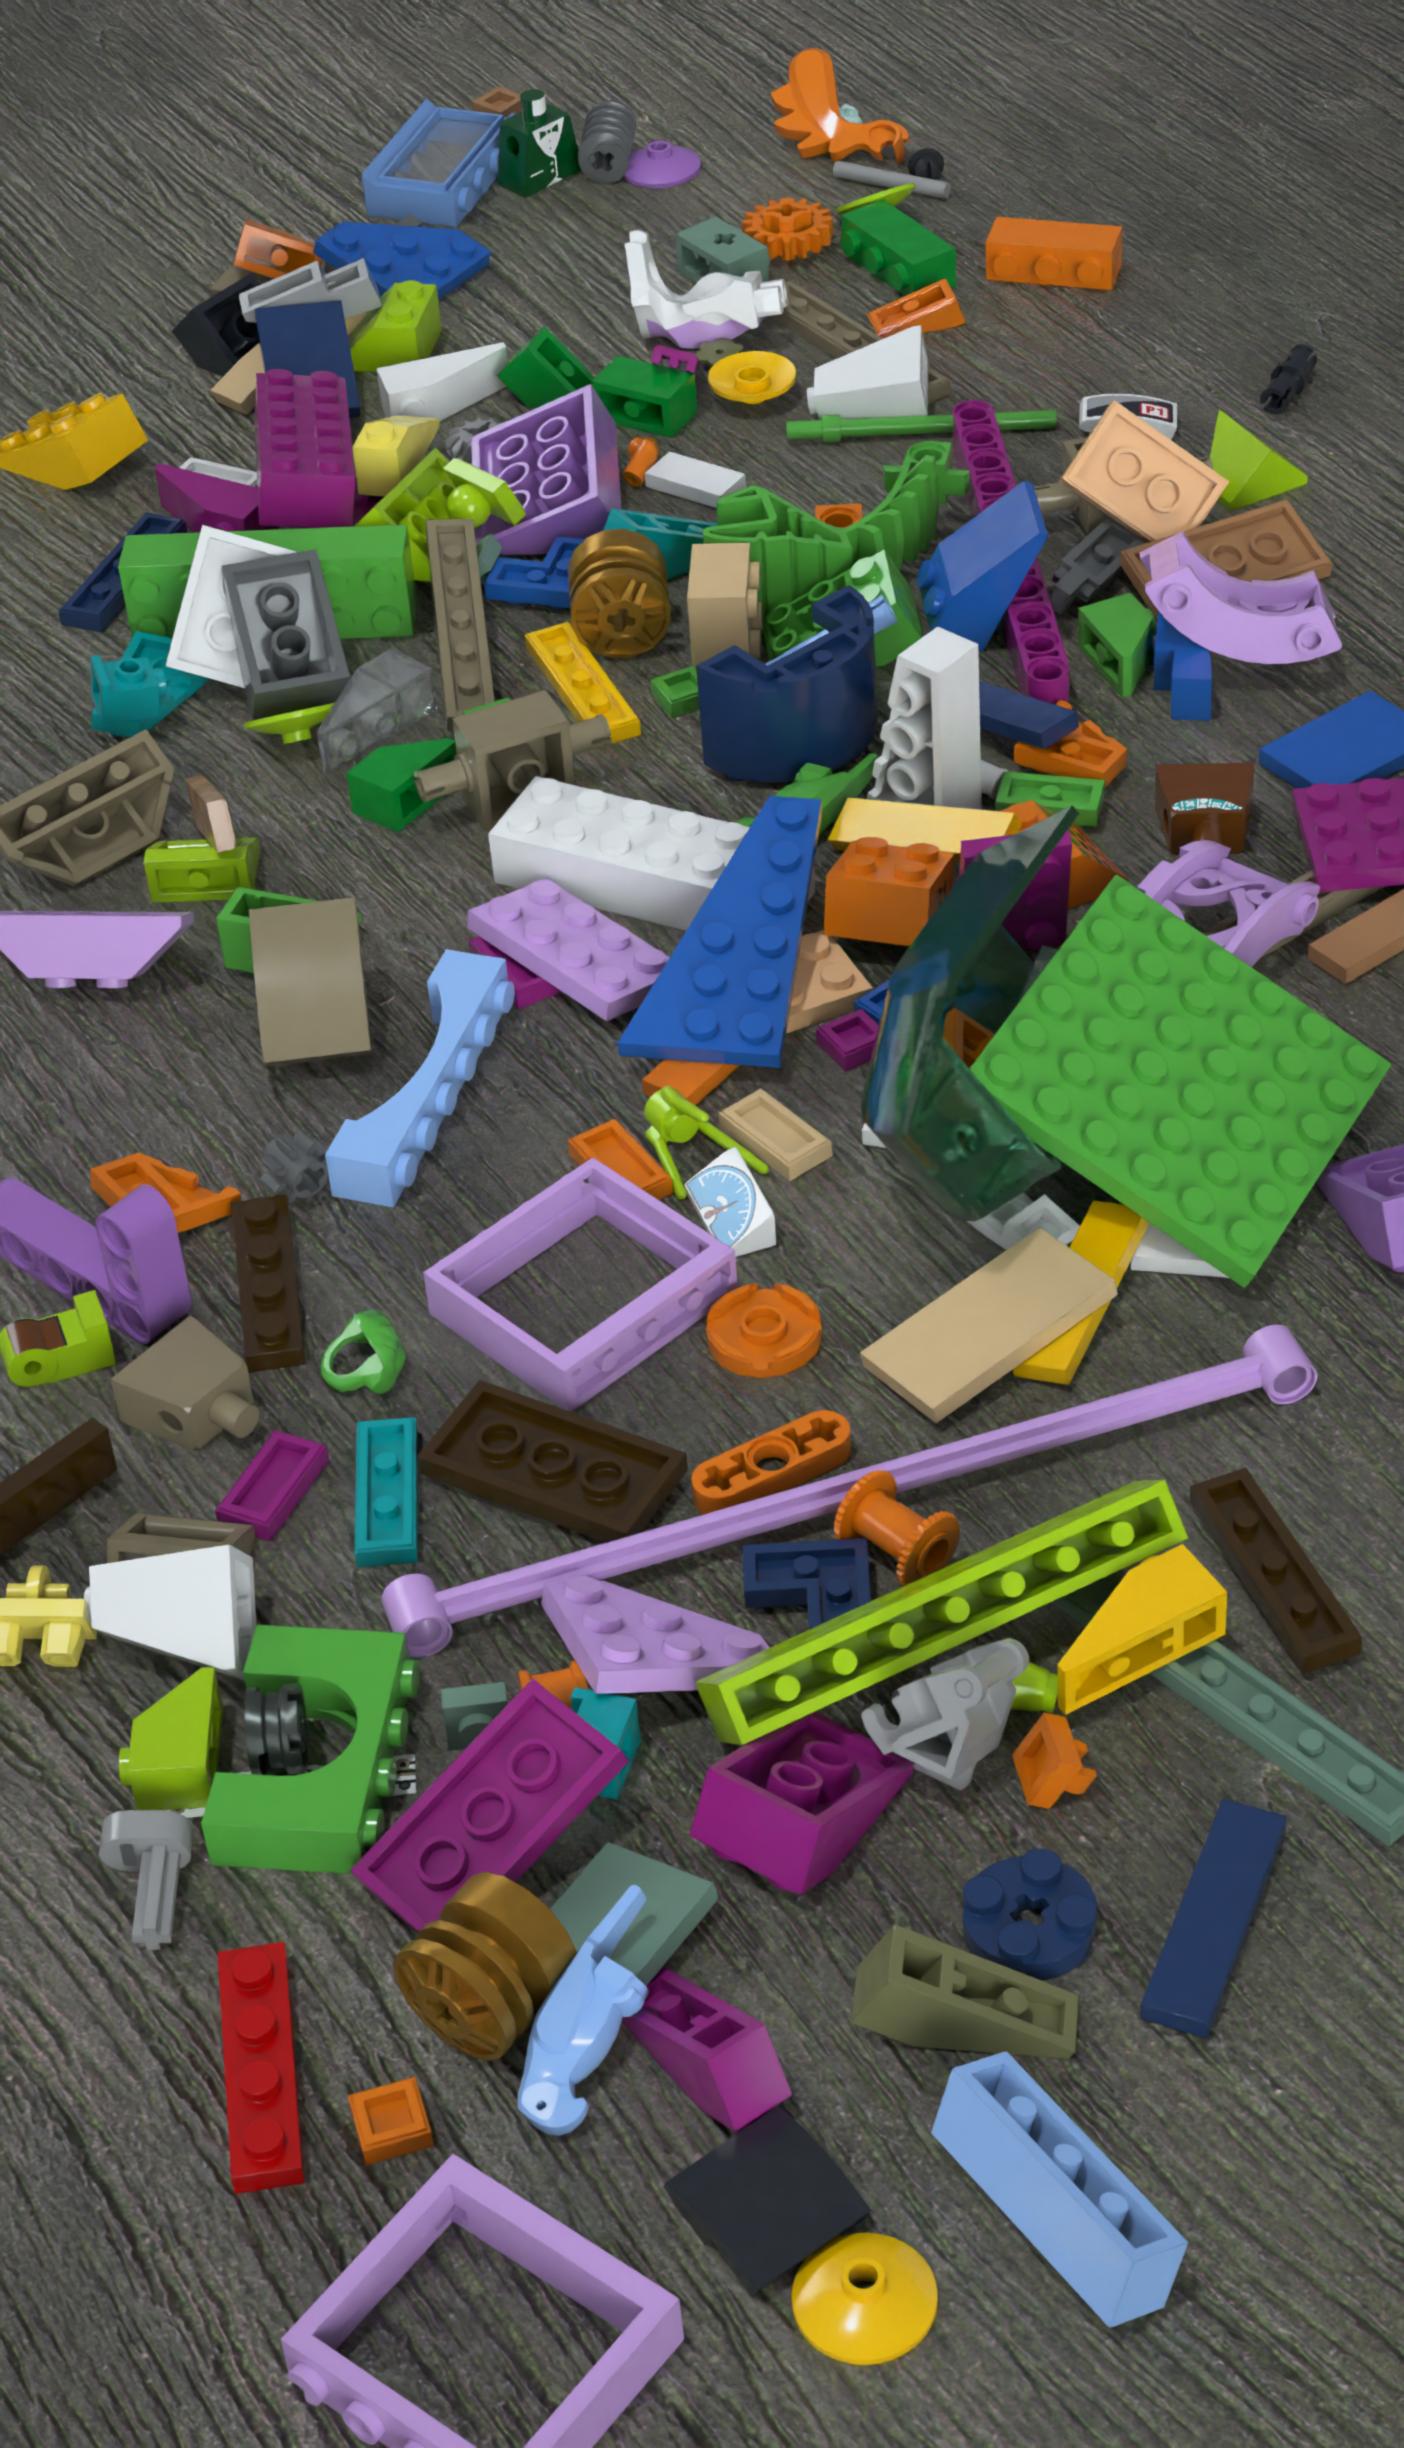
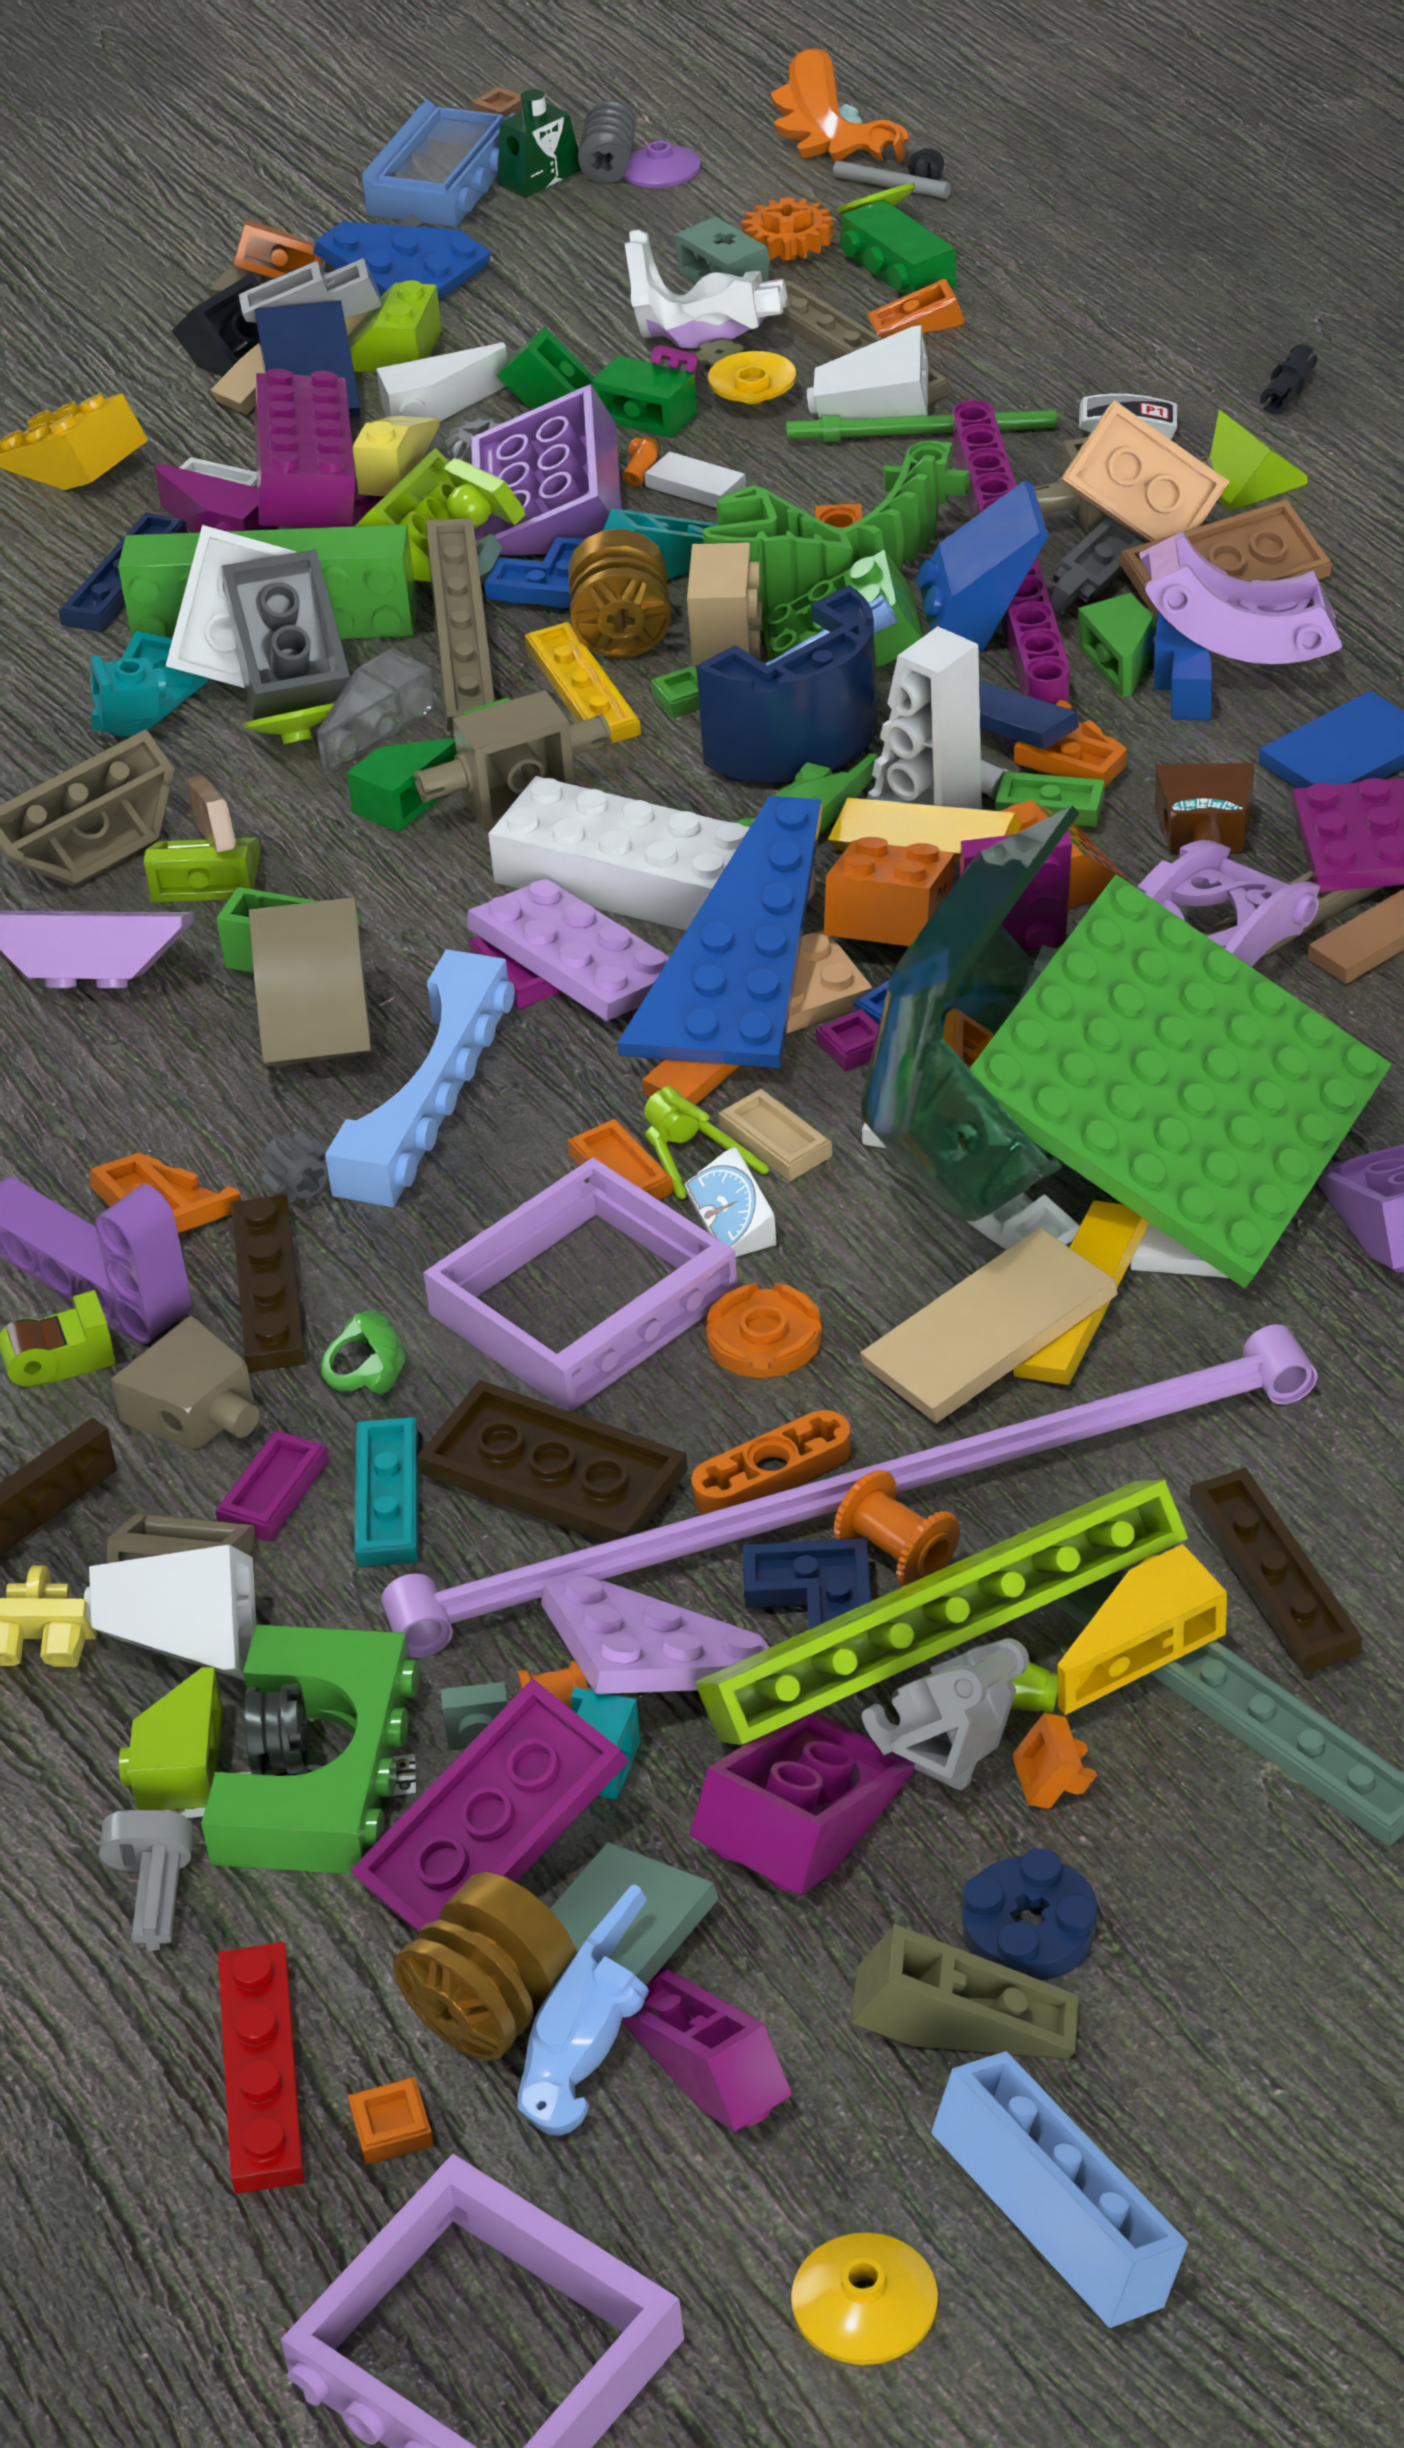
black slope [663,2106,872,2298] -> none
orange brick [985,216,1122,290] -> none
dark blue tile [1140,1799,1287,2038] -> none

